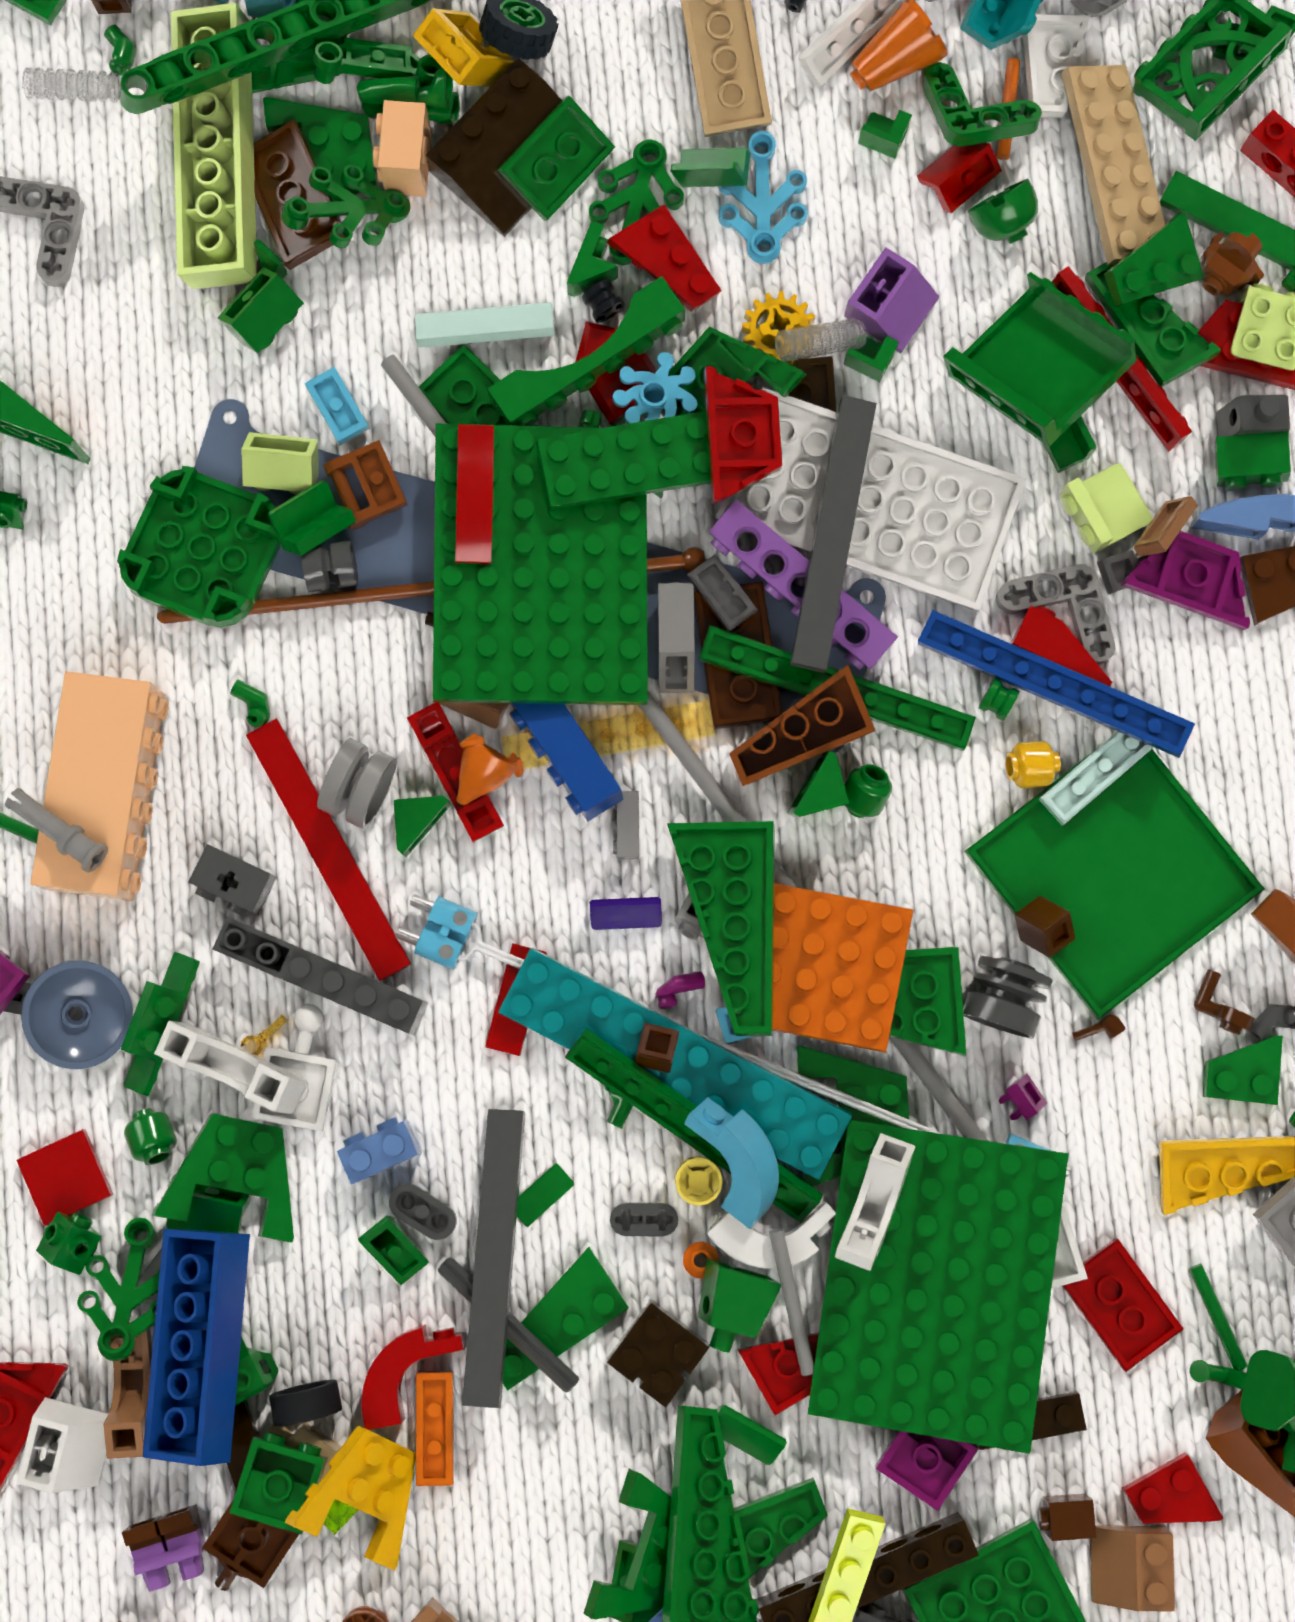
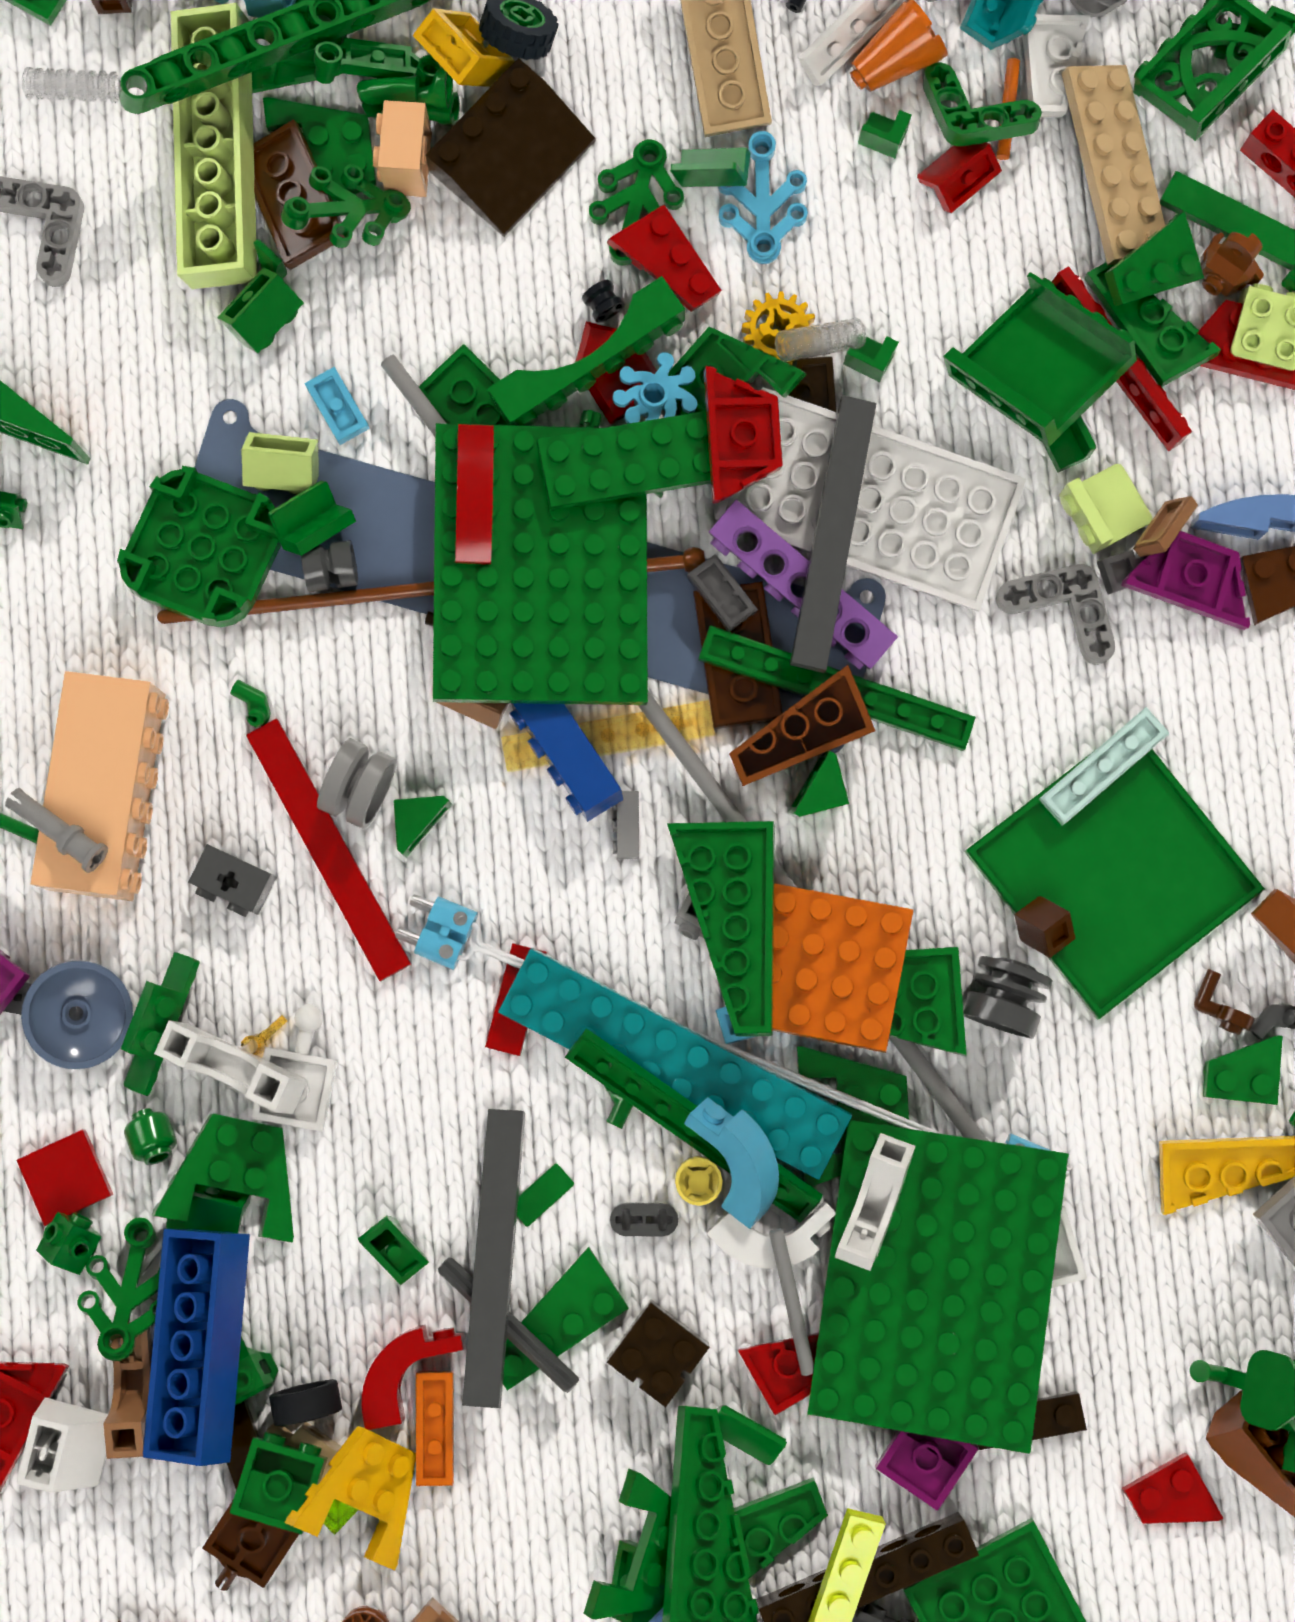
green arm [104,24,136,76] -> none
hips [121,1504,205,1592] -> none
dark grey slope [212,917,428,1036] -> none
dark orange plate [323,440,408,530] -> none
medium blue brick [337,1117,422,1185] -> none
dark grey plate [389,1183,457,1240] -> none
red slope [407,702,504,843] -> none
light aqua tile [415,302,555,348] -> none
orange hat [456,734,524,806] -> none
green tile [497,96,615,221] -> none
green slope [567,220,618,297] -> none
dark purple slope [589,897,662,930] -> none
reddish brown slope [635,1022,680,1073] -> none
magenta arm [655,971,705,1010] -> none
light grey slope [658,582,695,693] -> none
orange plate [683,1241,719,1279] -> none
green torso [698,1259,781,1353] -> none
medium lavender slope [844,247,939,354] -> none
green head [844,764,892,818] -> none
blue plate [918,610,1195,758] -> none
green cylinder [967,178,1038,244] -> none
green wheel [978,678,1020,722] -> none
magenta tile [998,1073,1047,1120] -> none
yellow head [1005,741,1061,789] -> none
red slope [1011,606,1112,686] -> none
reddish brown brick [1038,1493,1097,1541] -> none
red tile [1062,1238,1184,1372] -> none
reddish brown hand [1072,1015,1125,1041] -> none
medium nougat slope [1090,1525,1175,1612] -> none
green bar [1189,1263,1248,1371] -> none
green brick [1214,431,1291,490] -> none
dark grey torso [1216,394,1290,437] -> none

